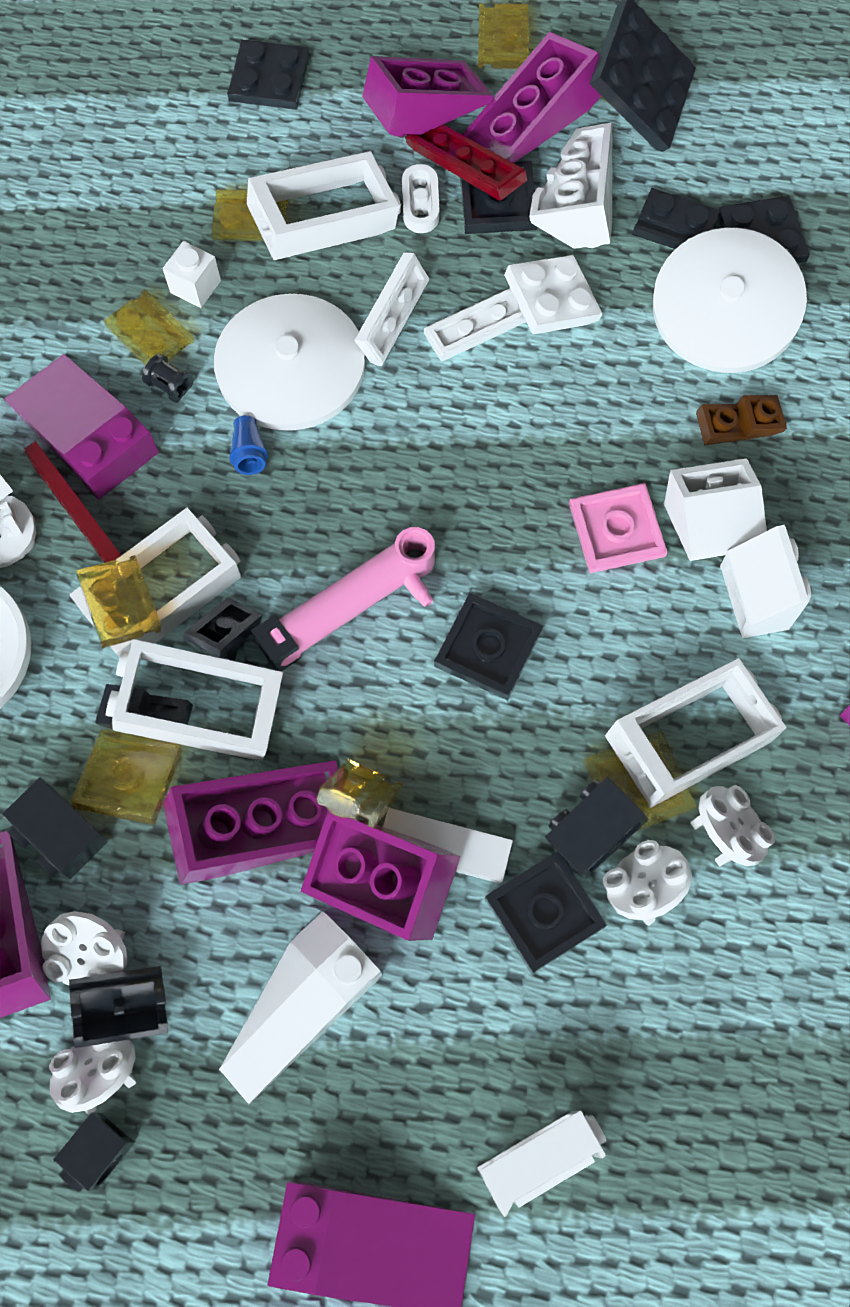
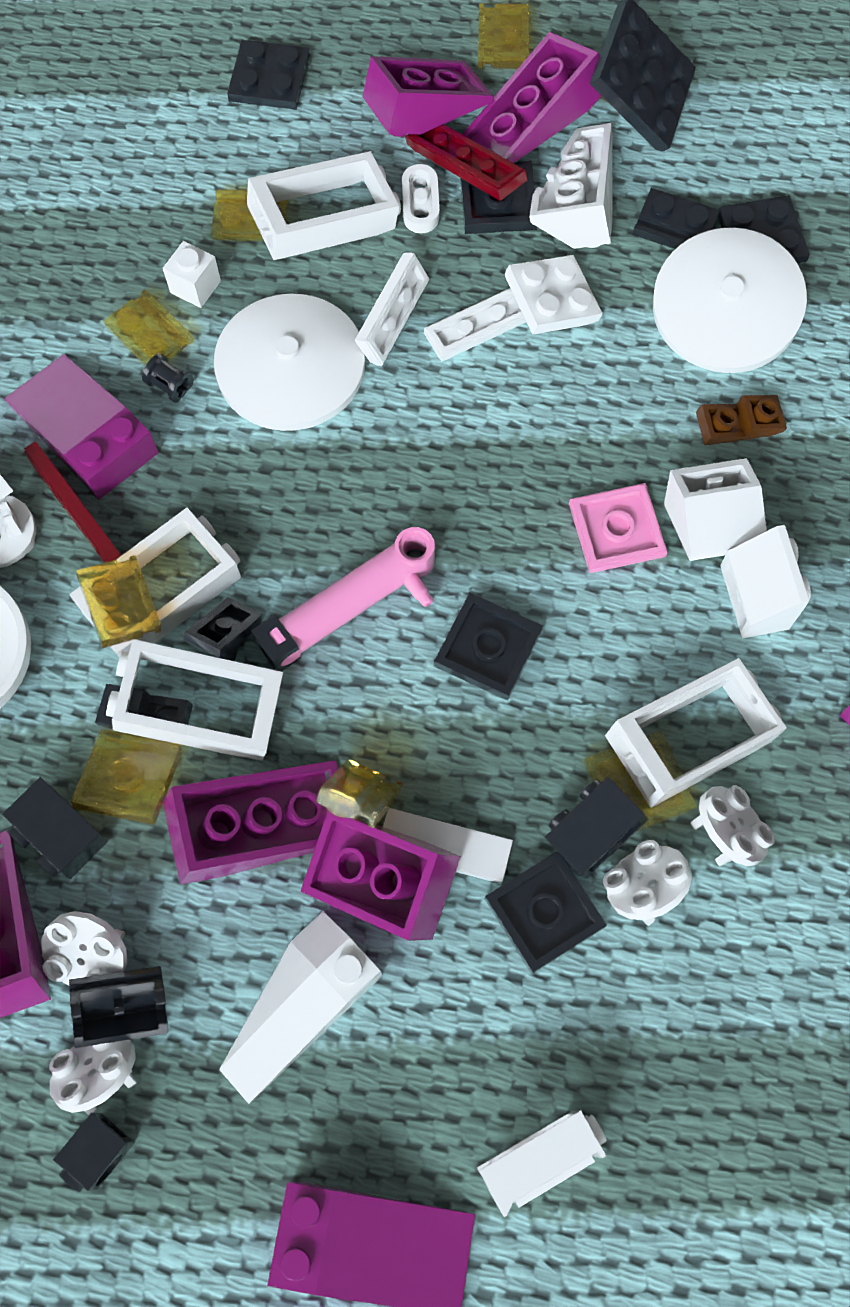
blue cone [229,415,268,475] -> none

